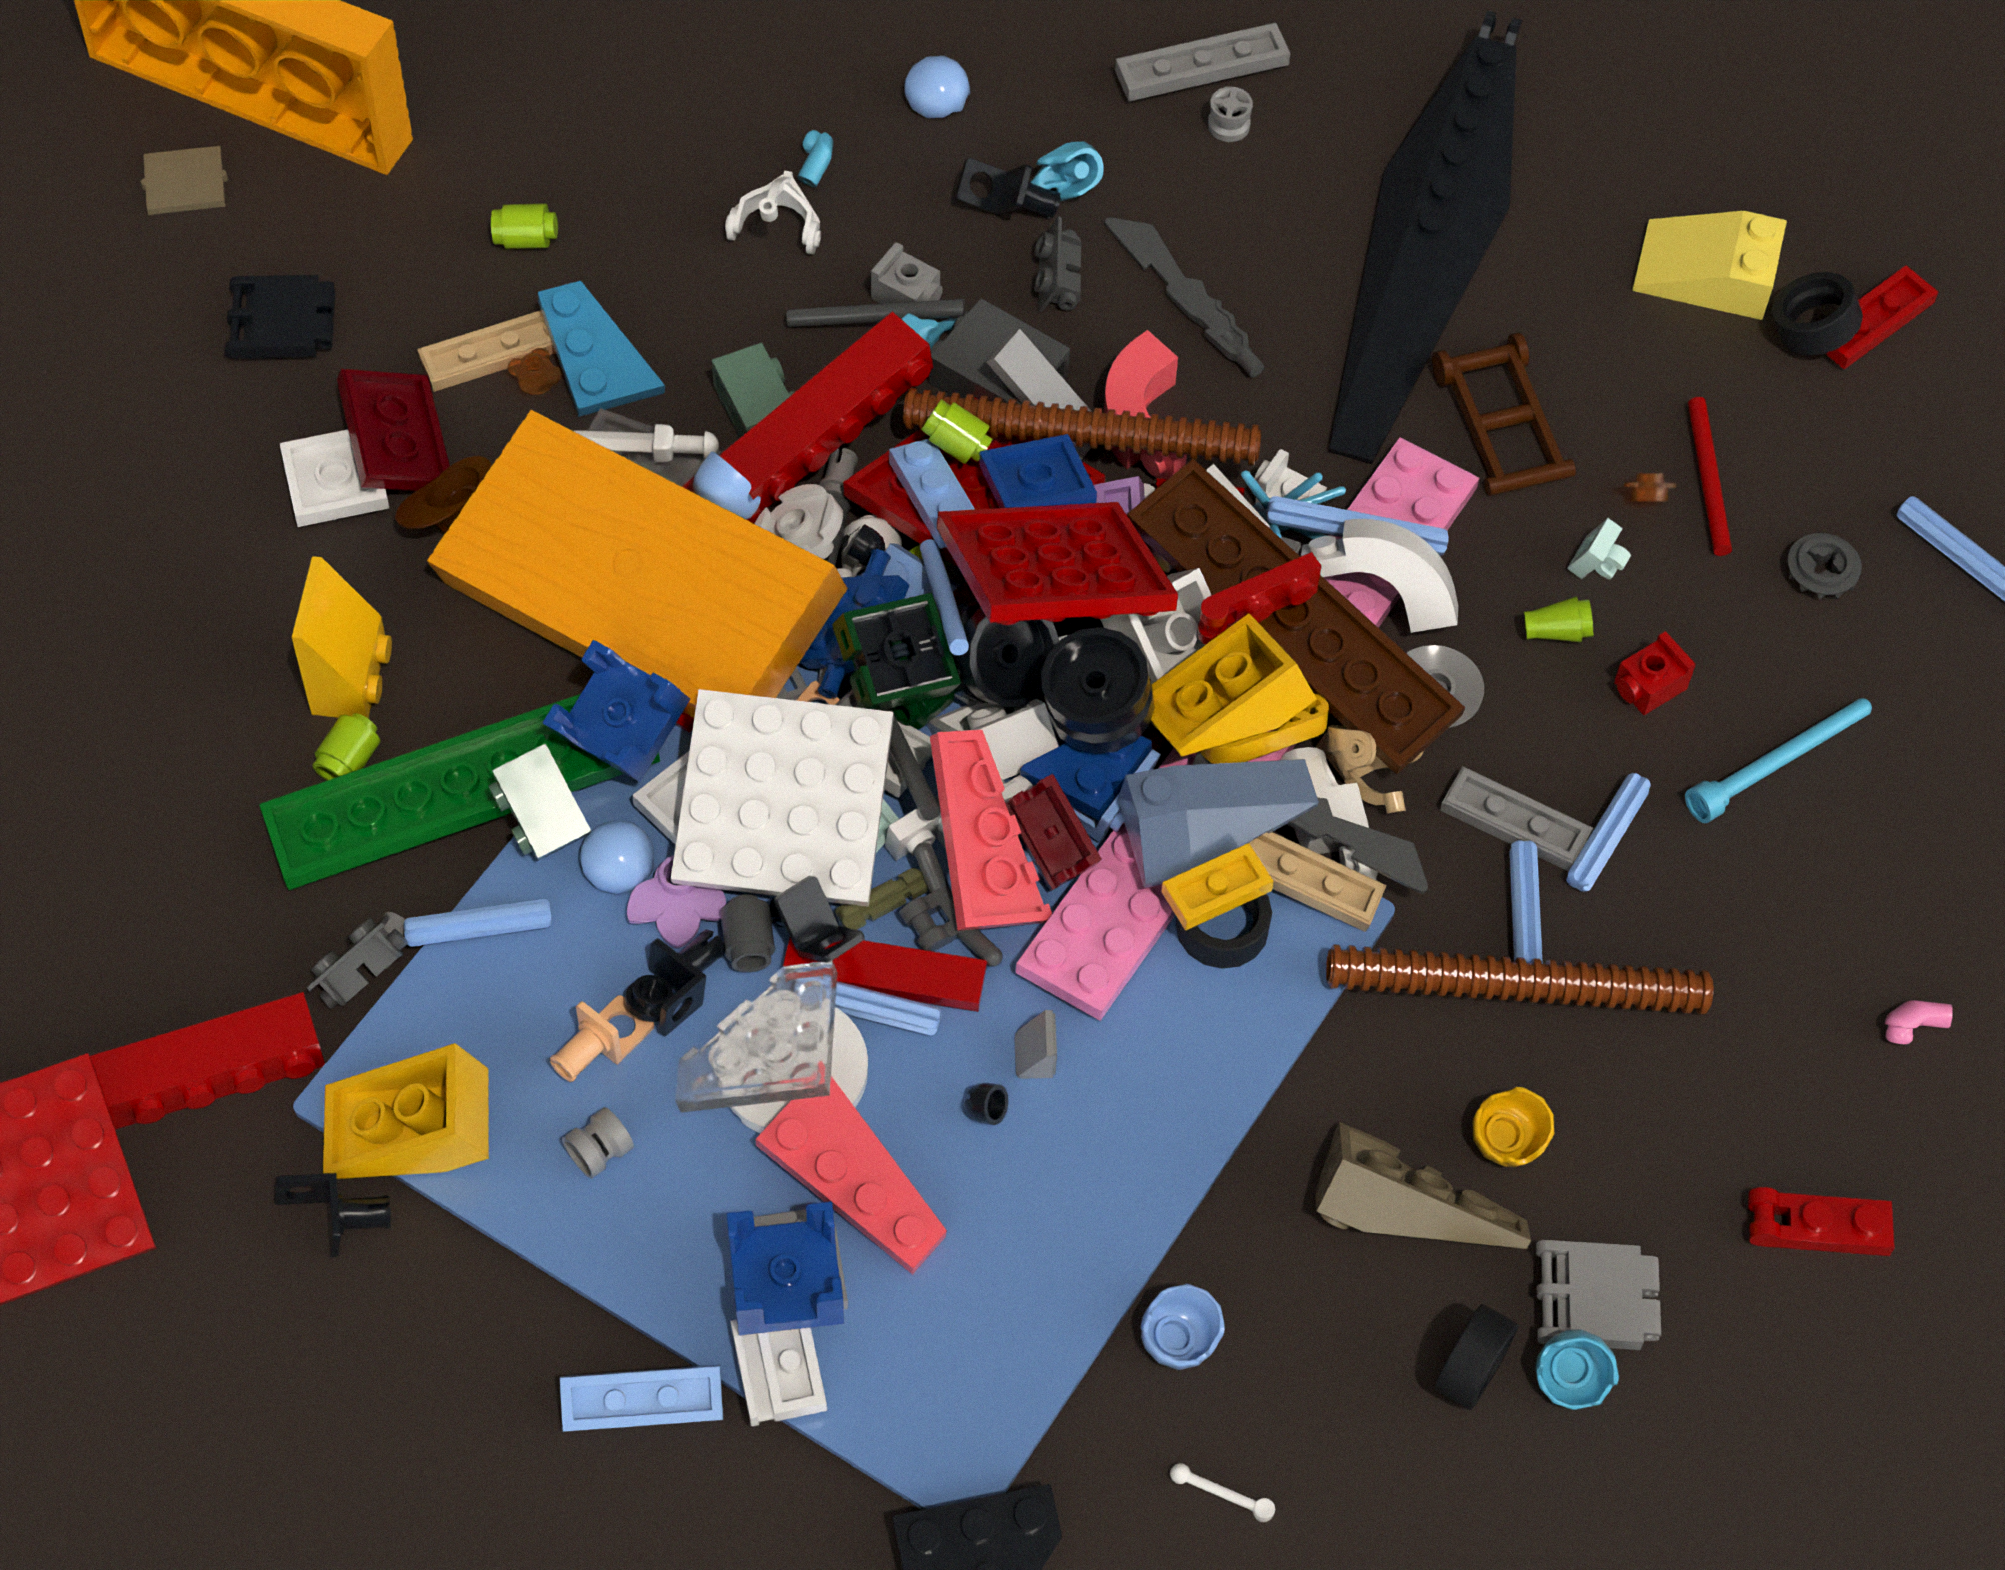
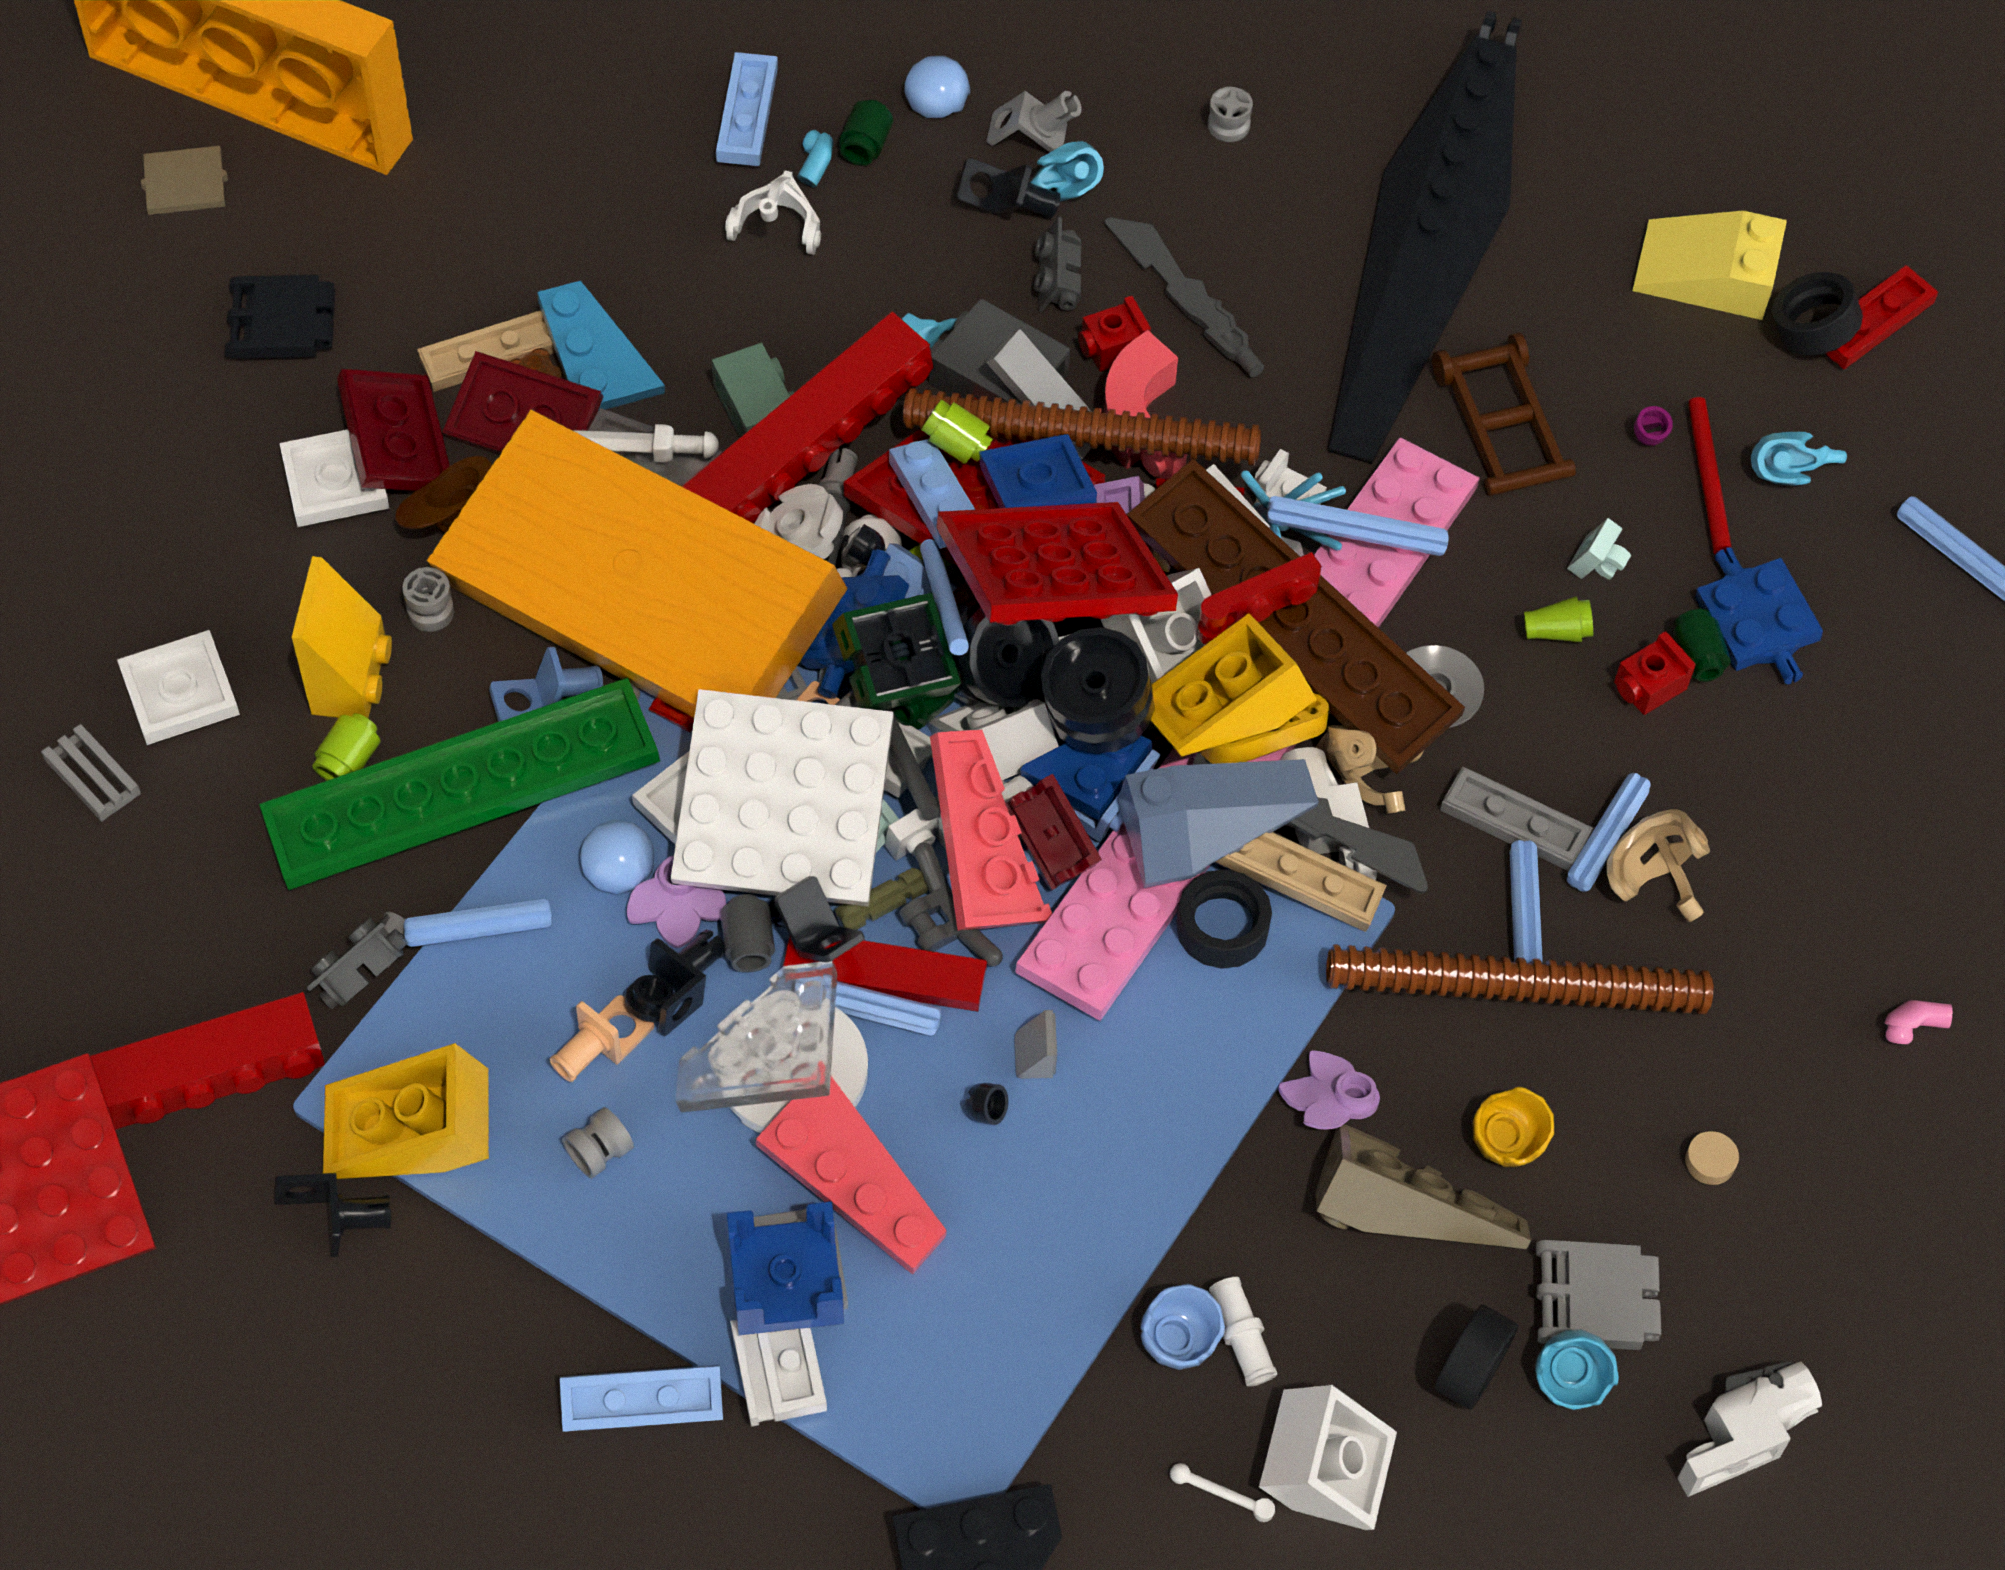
brick [488,743,591,861] -> none
lime brick [491,203,558,249] -> none
blue panel [543,640,690,782] -> none
light blue hair [692,451,761,520] -> none
dark grey bar [787,299,966,327] -> none
light grey brick [871,242,943,304] -> none
light grey plate [1115,23,1290,102] -> none
yellow plate [1161,843,1274,931] -> none
white arch [1301,519,1459,633] -> none
clear orange plate [1624,473,1676,502] -> none
medium azure piece [1685,698,1872,823] -> none
red plate [1748,1187,1894,1256] -> none
dark grey gear [1786,533,1862,600] -> none
none -> light grey tile [41,724,141,822]
none -> white plate [117,630,240,745]
none -> light grey wheel [402,567,454,632]
none -> dark red tile [442,351,604,455]
none -> medium blue bracket [489,647,603,722]
none -> light blue plate [716,52,778,166]
none -> dark green brick [840,100,894,166]
none -> light grey bracket [986,91,1081,152]
none -> red brick [1078,295,1151,372]
none -> white pin [1209,1277,1278,1386]
none -> white slope [1259,1385,1397,1530]
none -> lavender plate [1278,1051,1380,1130]
none -> tan helmet [1607,809,1710,922]
none -> magenta hinge [1634,406,1673,446]
none -> dark green brick [1673,609,1731,682]
none -> white plate [1677,1362,1822,1497]
none -> tan tile [1685,1131,1739,1185]
none -> blue plate [1695,547,1823,684]
none -> medium azure piece [1751,432,1847,486]

